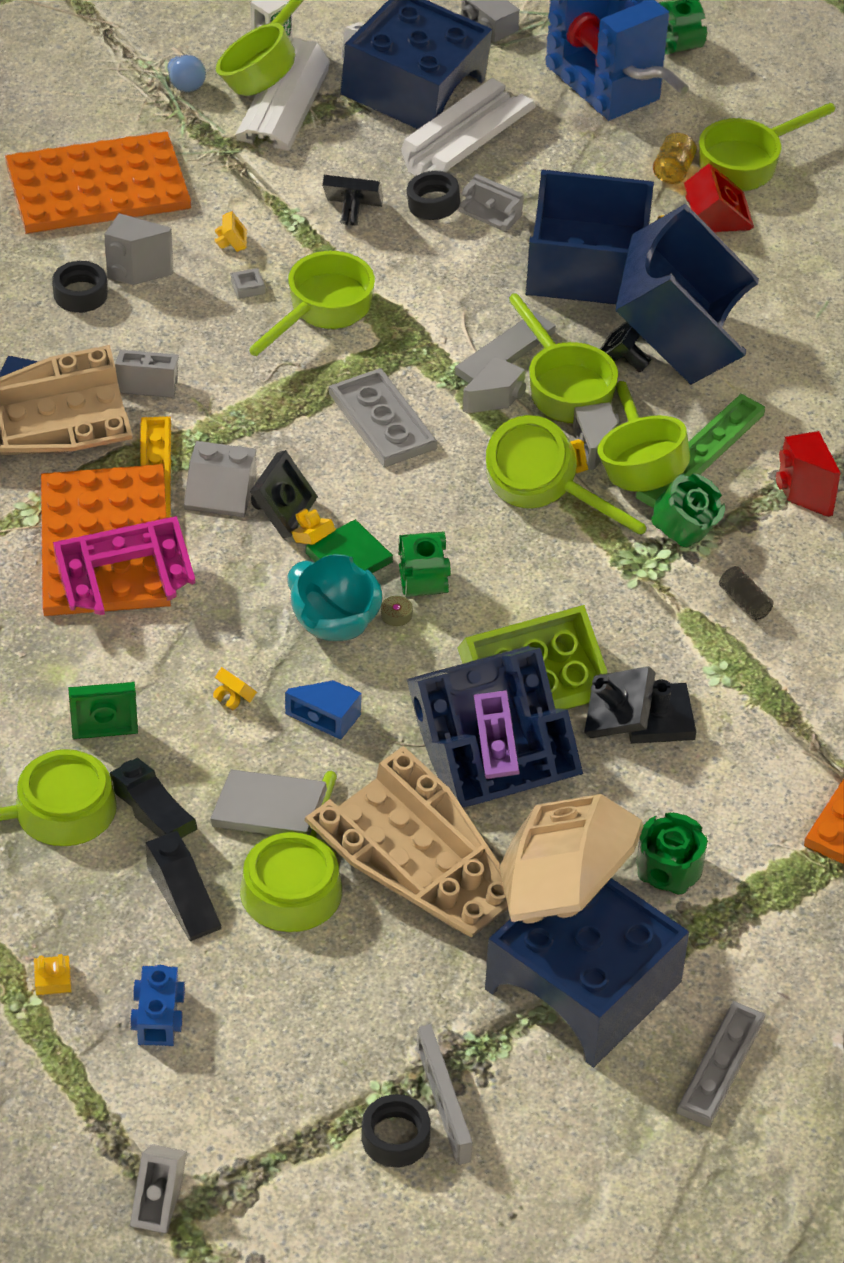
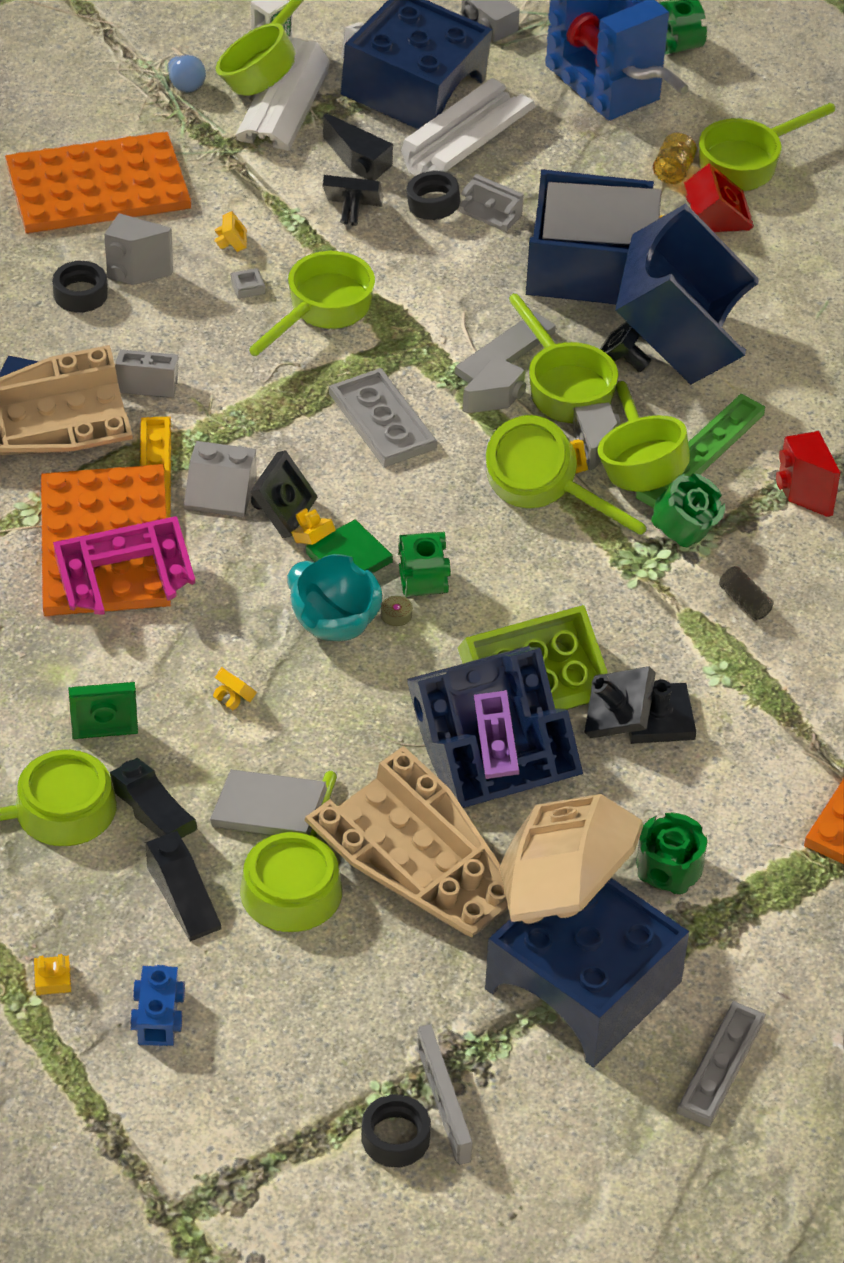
light grey slope [130,1144,187,1233] -> none
blue slope [285,680,362,740] -> none
none -> black slope [323,113,393,180]
none -> light grey tile [543,182,662,246]

